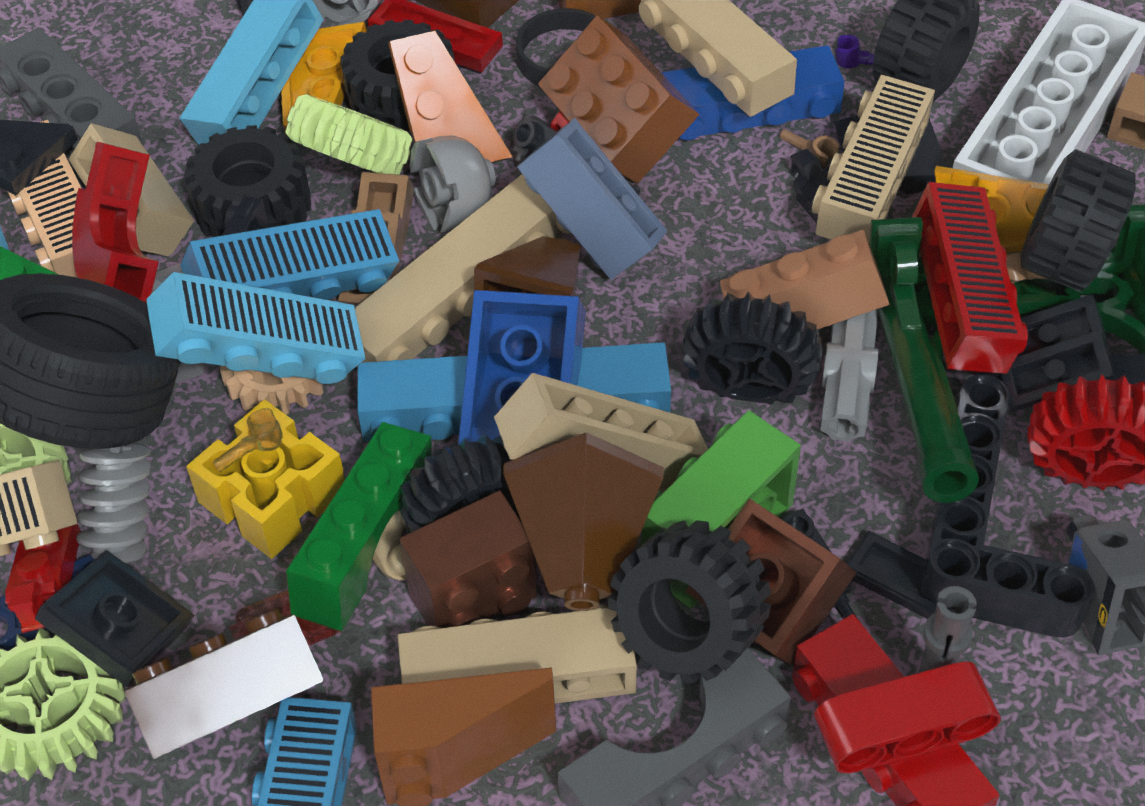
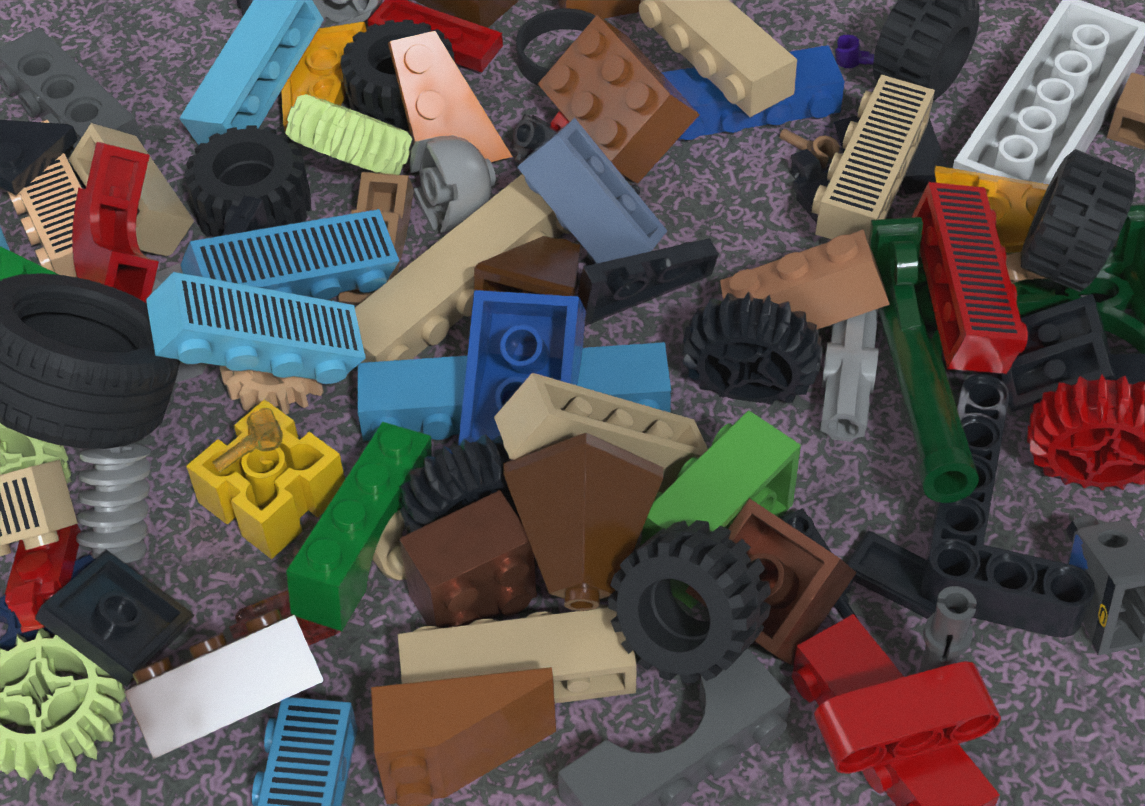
none -> black wing [577,238,719,326]

